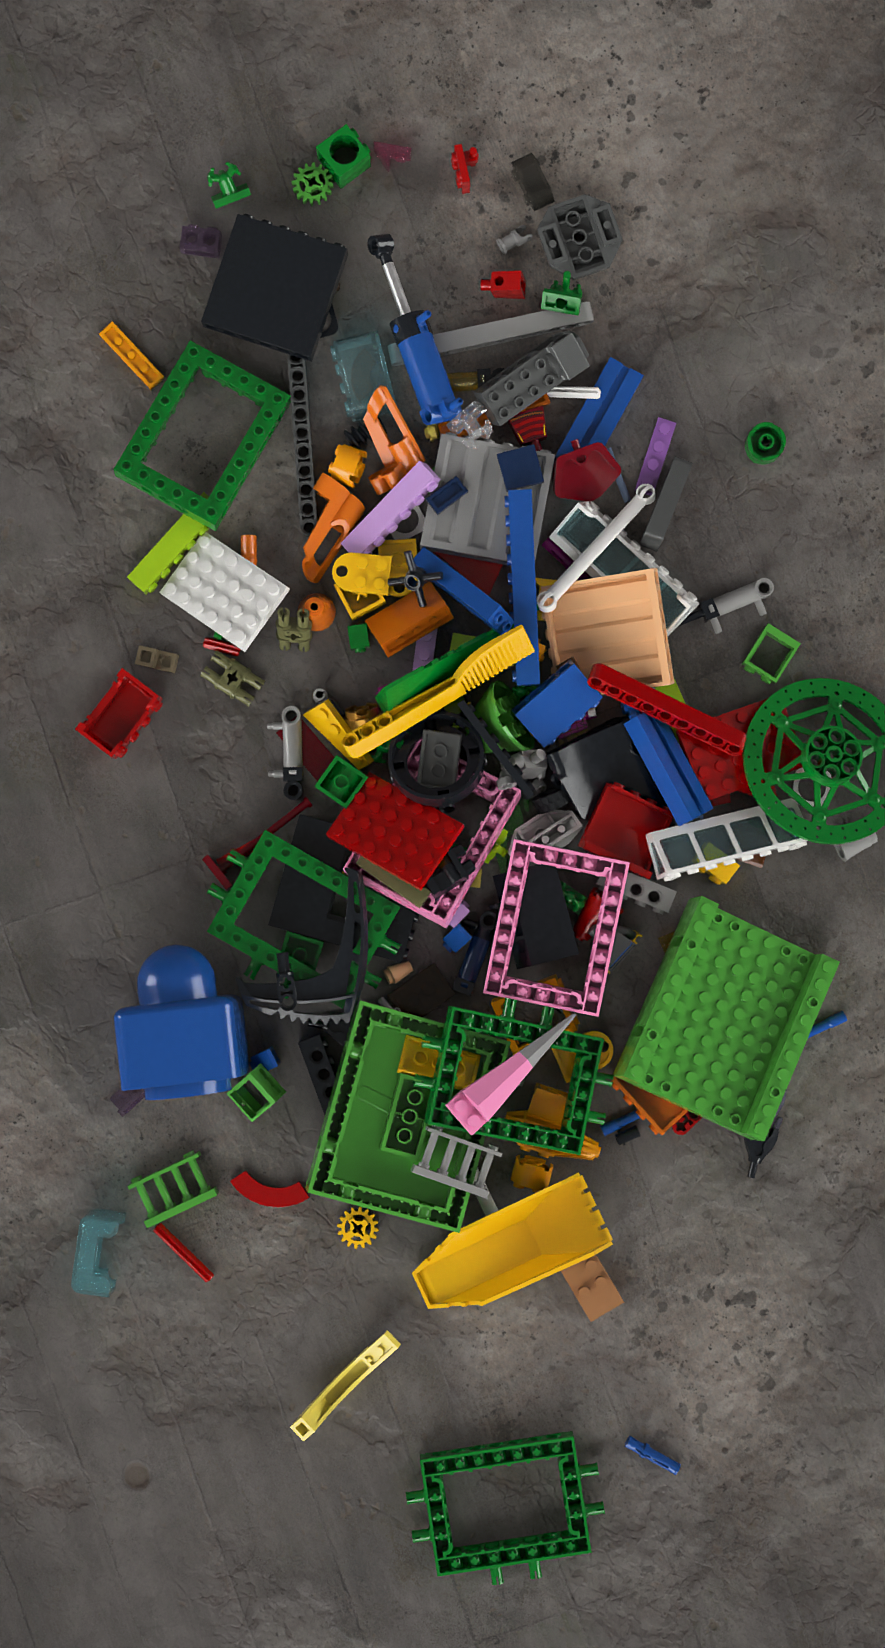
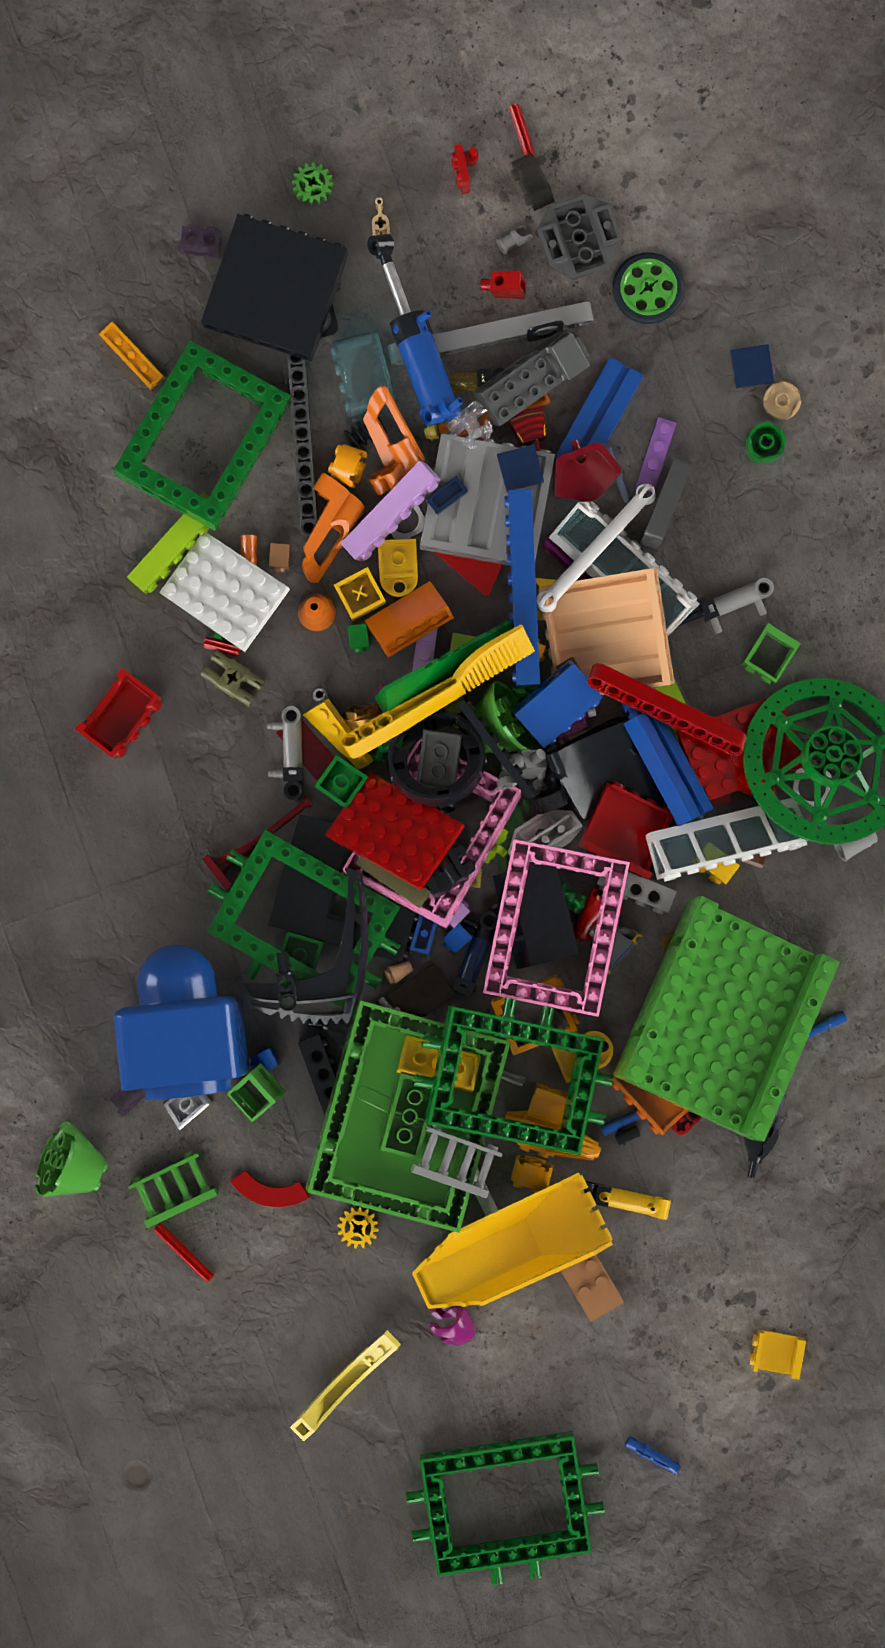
clear light blue windscreen [71,1209,126,1298] -> none
dark tan slope [135,645,179,674] -> none
green piece [207,162,251,209] -> none
olive pin [275,607,312,652] -> none
green brick [316,124,371,189] -> none
yellow plate [332,553,392,596] -> none
clear pink slope [373,141,412,172] -> none
black bar [388,550,443,607] -> none
blue brick [414,547,515,635] -> none
bright pink plate [445,1014,576,1135] -> none
green piece [541,271,582,316] -> none
white axle [547,386,601,399] -> none
none -> bright green cone [35,1121,108,1197]
none -> white slope [164,1095,212,1130]
none -> medium nougat brick [269,543,291,573]
none -> tan piece [372,198,390,235]
none -> blue brick [410,915,437,955]
none -> magenta piece [430,1306,476,1346]
none -> red axle [509,104,535,160]
none -> black piece [527,321,564,342]
none -> yellow piece [583,1180,671,1220]
none -> wedge [613,252,684,324]
none -> dark blue tile [730,344,775,389]
none -> yellow panel [749,1329,806,1379]
none -> tan tile [763,381,801,420]

